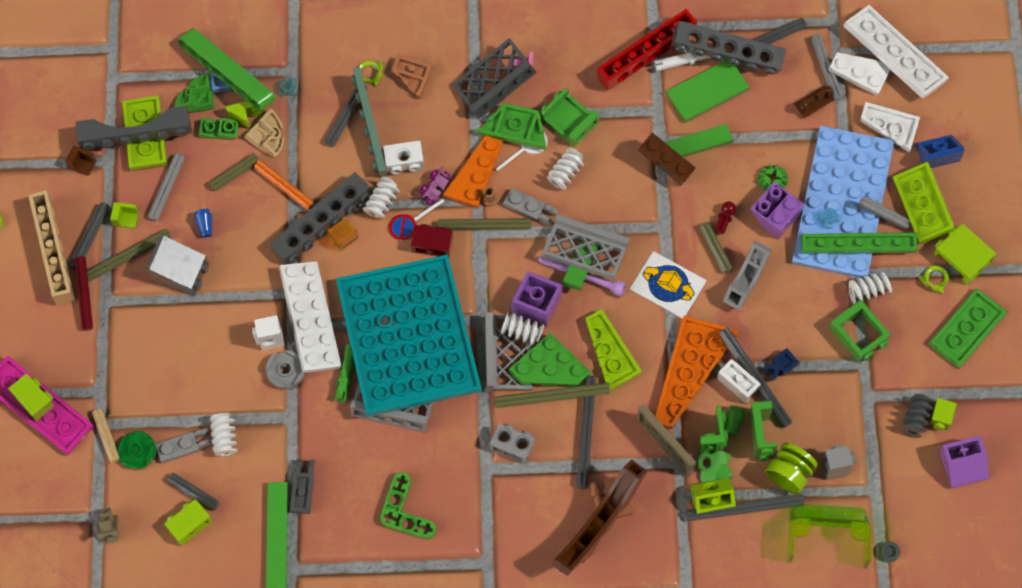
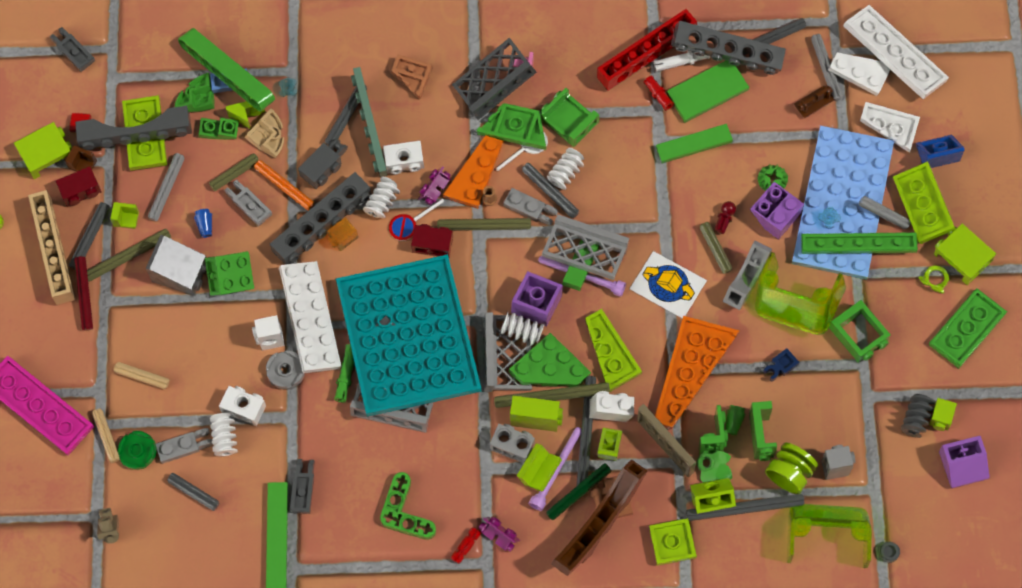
lime brick [8,373,55,422] -> none
lime brick [164,499,213,546] -> none
lime piece [359,60,383,86] -> none
reddish brown brick [638,132,696,186] -> none
white panel [717,359,761,404] -> none
dark grey axle [719,327,792,428] -> none
white piece [848,271,892,304] -> none
none -> lime panel [14,122,72,180]
none -> dark grey hinge [49,27,95,72]
none -> dark red brick [56,166,102,207]
none -> red tile [69,113,91,132]
none -> tan axle [114,362,169,389]
none -> bright green bracket [205,251,254,296]
none -> white brick [219,386,266,426]
none -> light grey hinge [224,180,272,227]
none -> dark grey brick [298,138,348,189]
none -> red axle [451,527,480,564]
none -> magenta hinge [479,516,520,552]
none -> lime brick [510,396,563,432]
none -> lime panel [516,443,562,492]
none -> dark grey axle [522,163,579,218]
none -> lavender piece [528,427,581,511]
none -> dark green axle [546,463,612,520]
none -> white brick [589,391,634,422]
none -> lime slope [598,428,622,461]
none -> red pin [643,75,674,111]
none -> lime plate [649,518,697,566]
none -> clear neon green windscreen [755,252,846,335]

